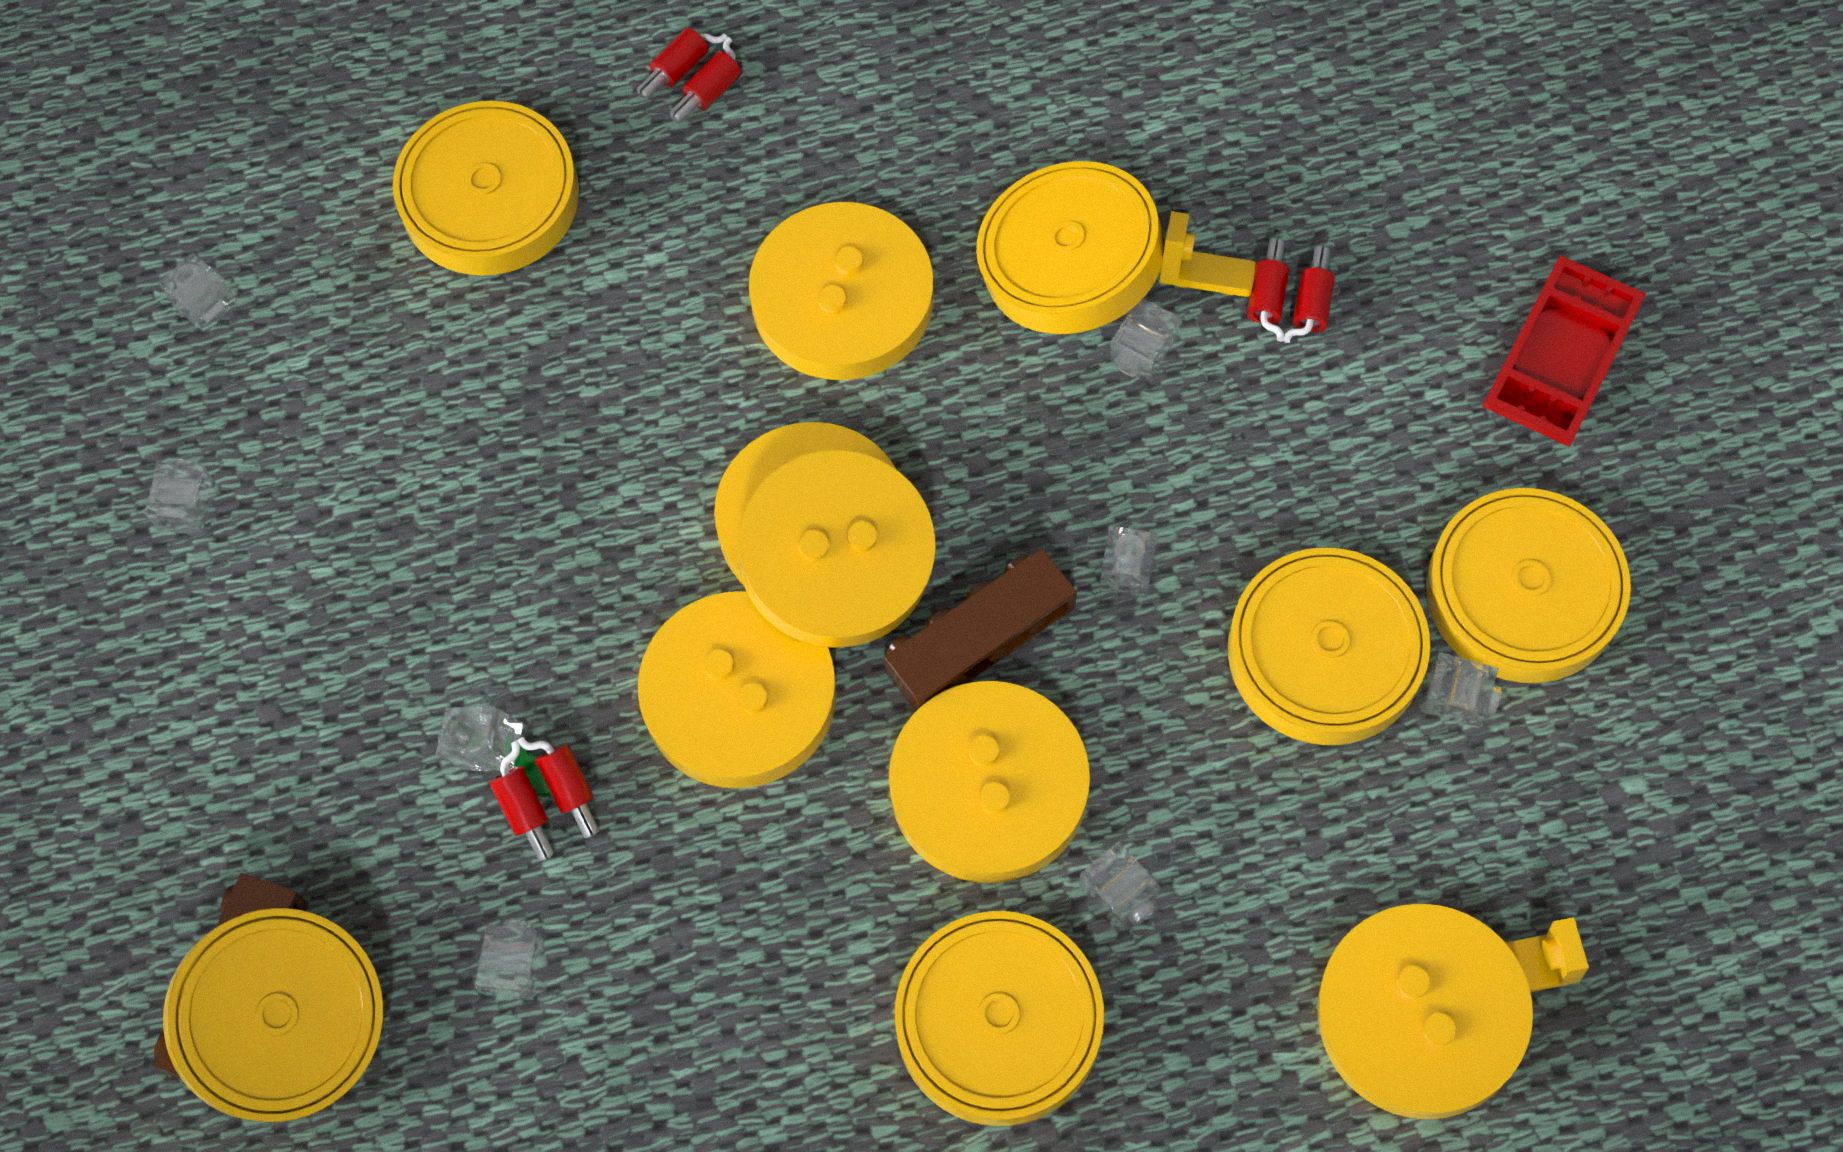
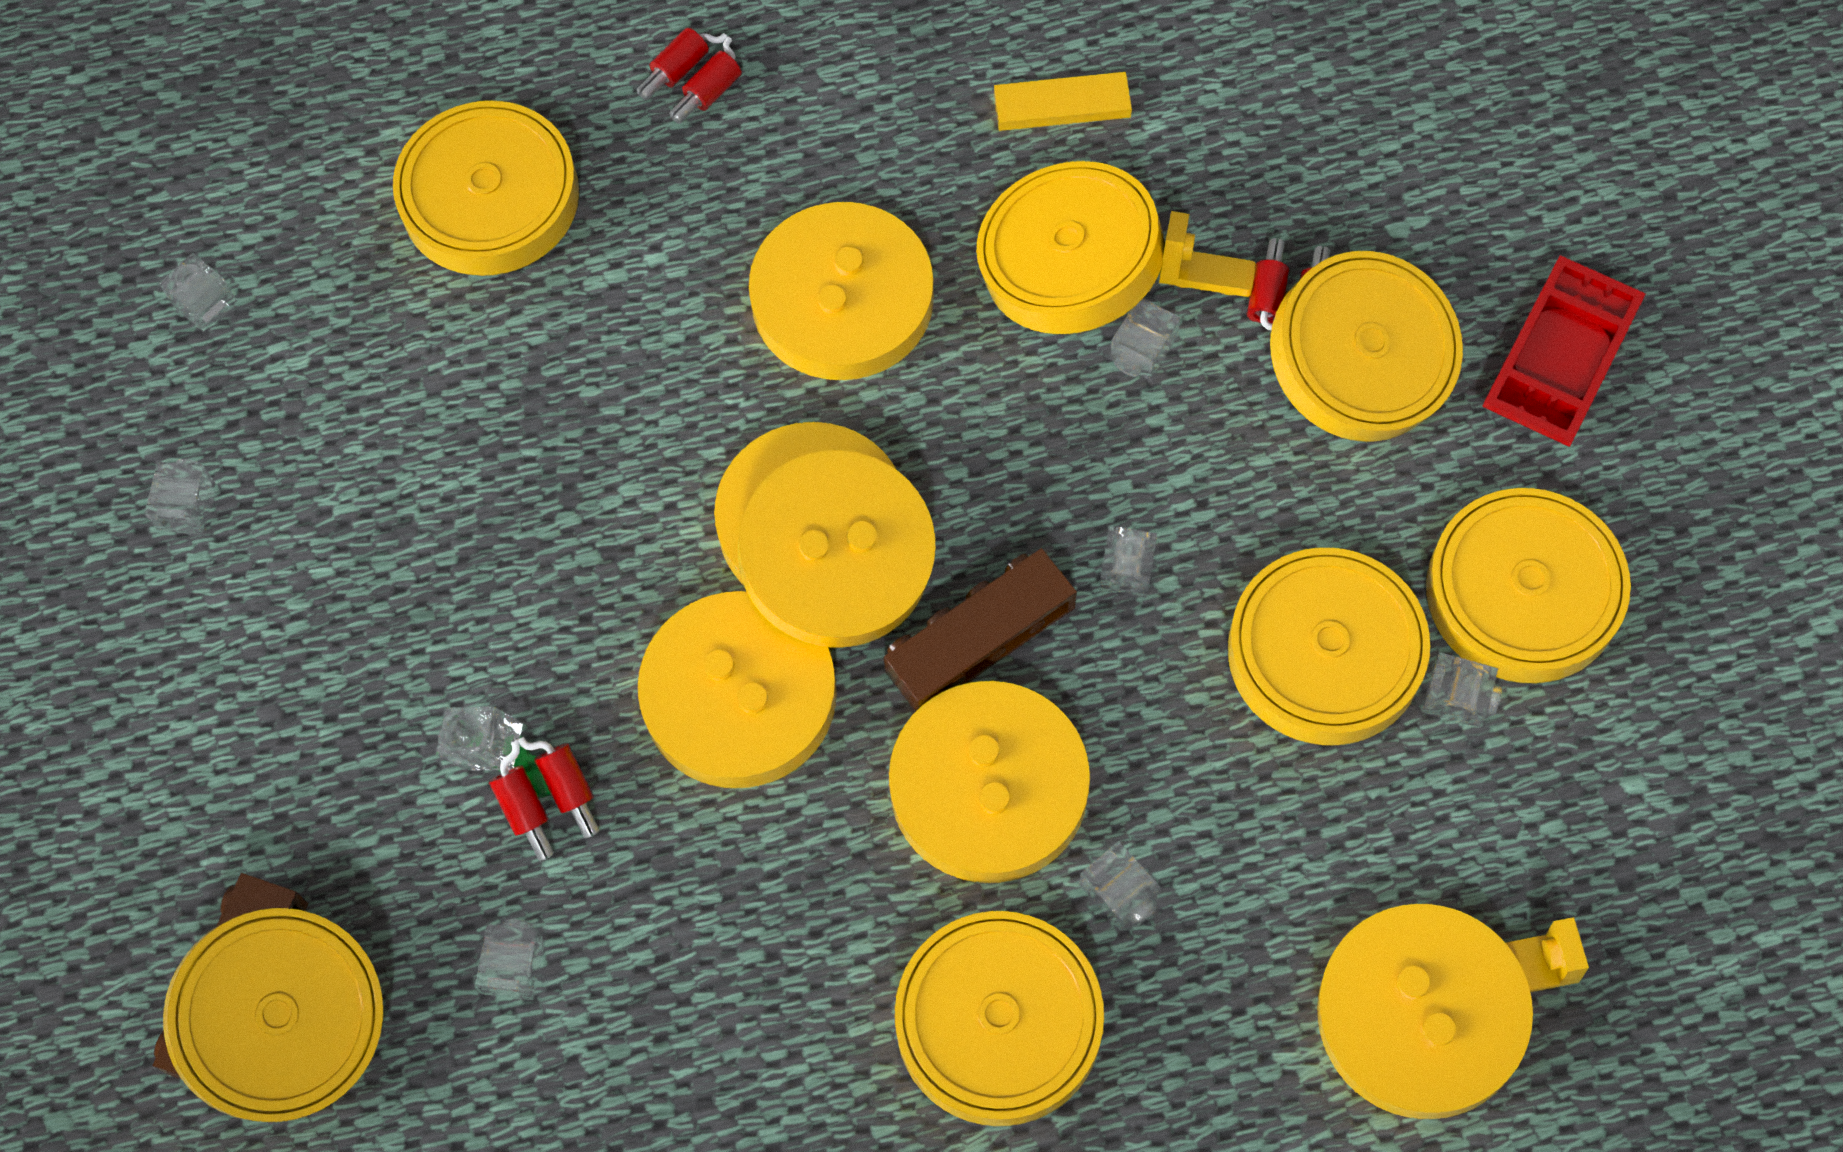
none -> yellow tile [994,72,1132,131]
none -> yellow brick [1270,251,1463,442]

